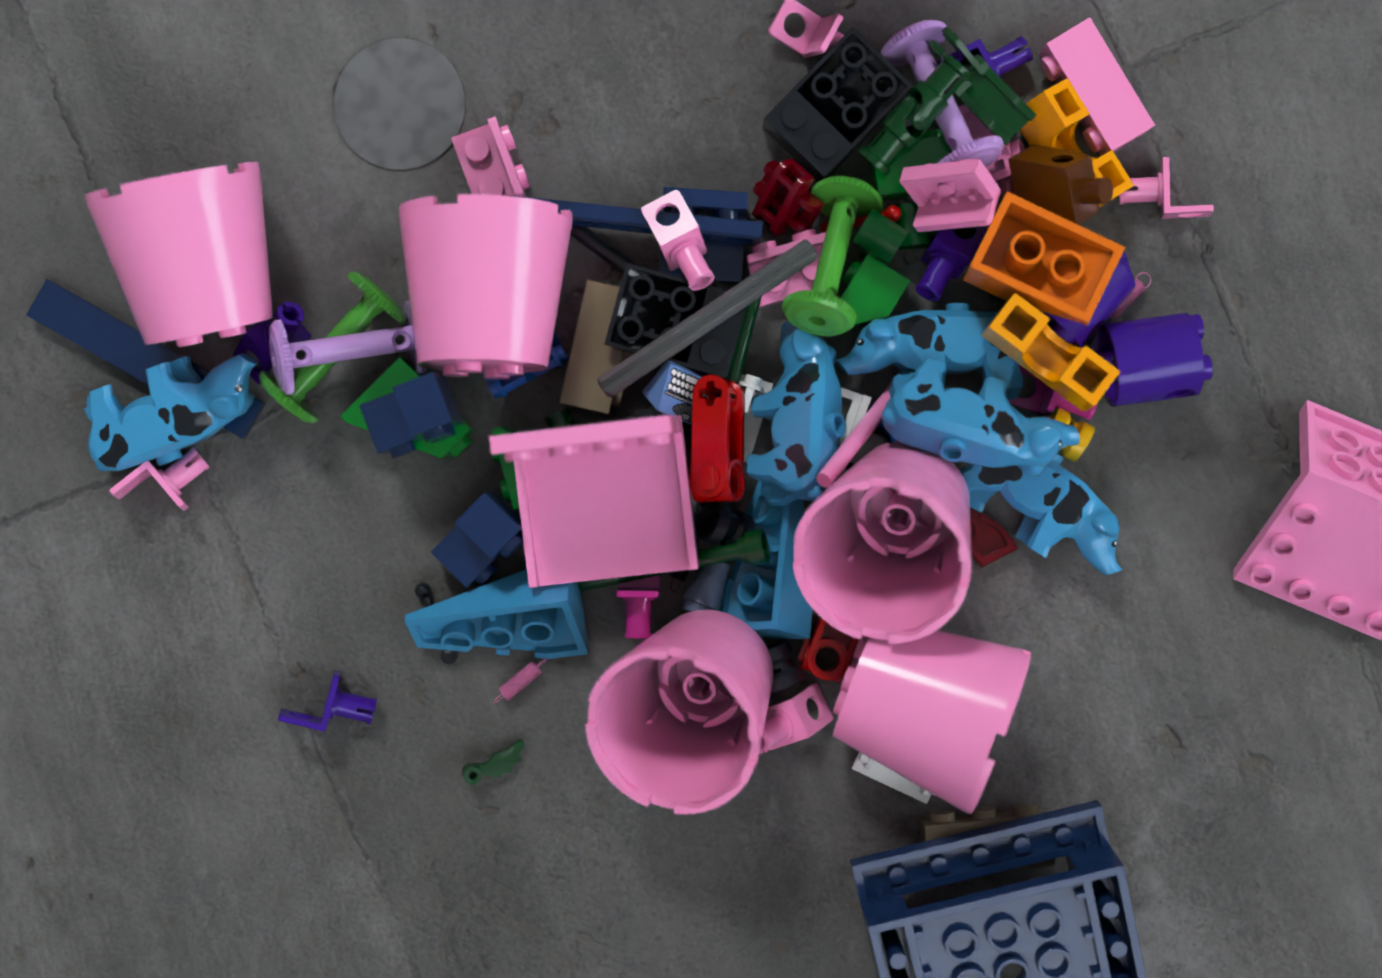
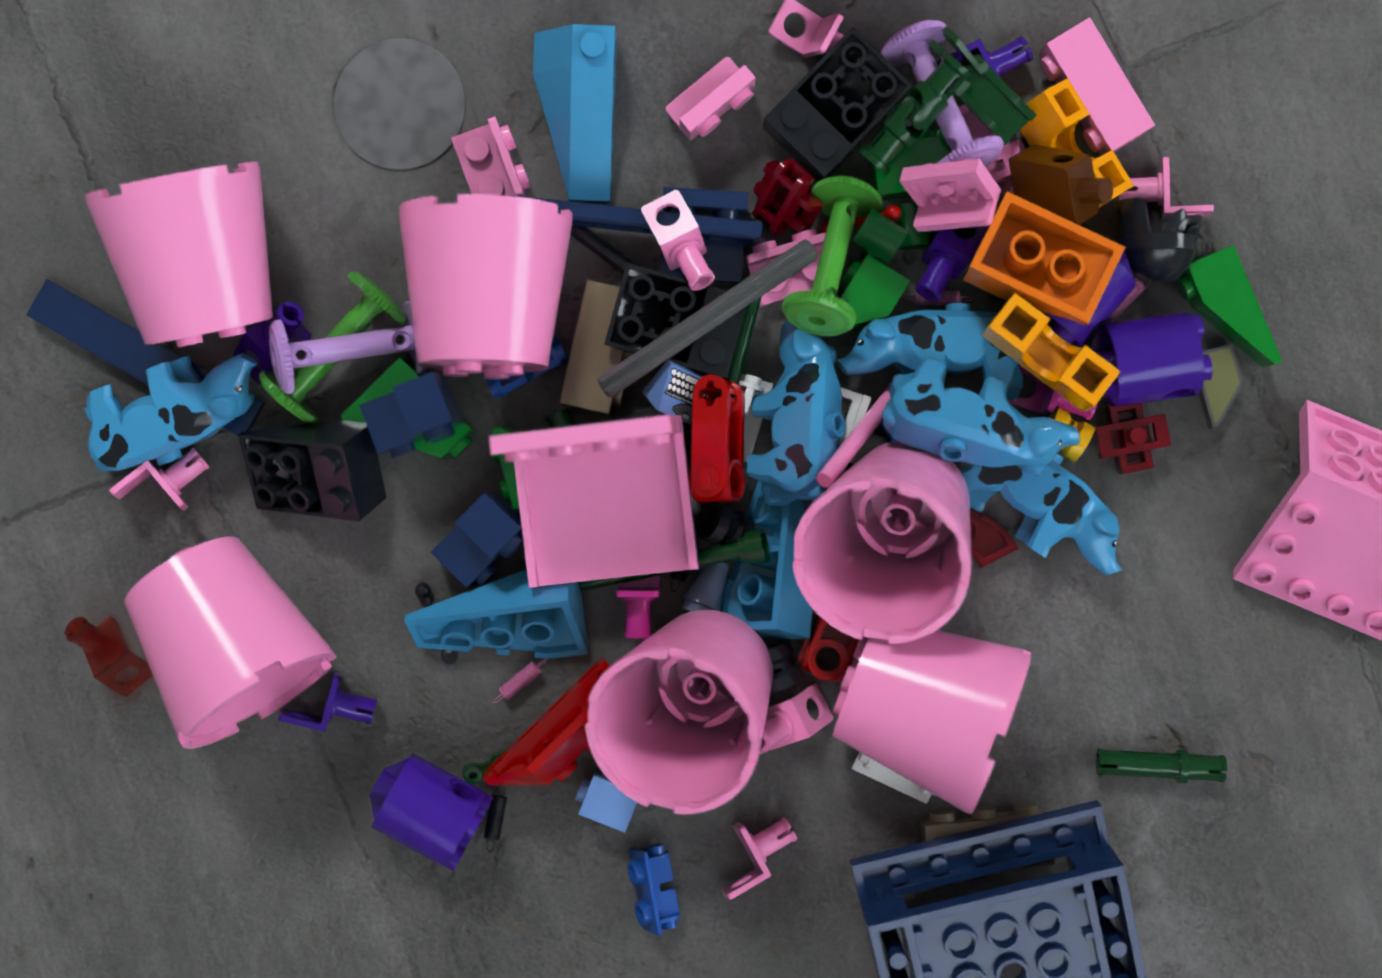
none -> clear red bracket [64,616,153,697]
none -> bright pink cone [124,536,336,749]
none -> black slope [238,420,387,521]
none -> dark purple cylinder [369,753,493,871]
none -> red wedge [483,657,610,785]
none -> black piece [483,785,507,852]
none -> dark azure wedge [533,24,617,203]
none -> medium blue brick [575,769,637,833]
none -> blue hinge [627,843,680,936]
none -> bright pink bracket [666,57,756,141]
none -> bright pink bracket [721,817,797,900]
none -> bright pink piece [903,290,973,306]
none -> dark red piece [1094,403,1171,474]
none -> dark green pin [1095,748,1227,783]
none -> black helmet [1117,197,1202,282]
none -> green slope [1176,245,1282,367]
none -> olive tile [1199,343,1244,429]

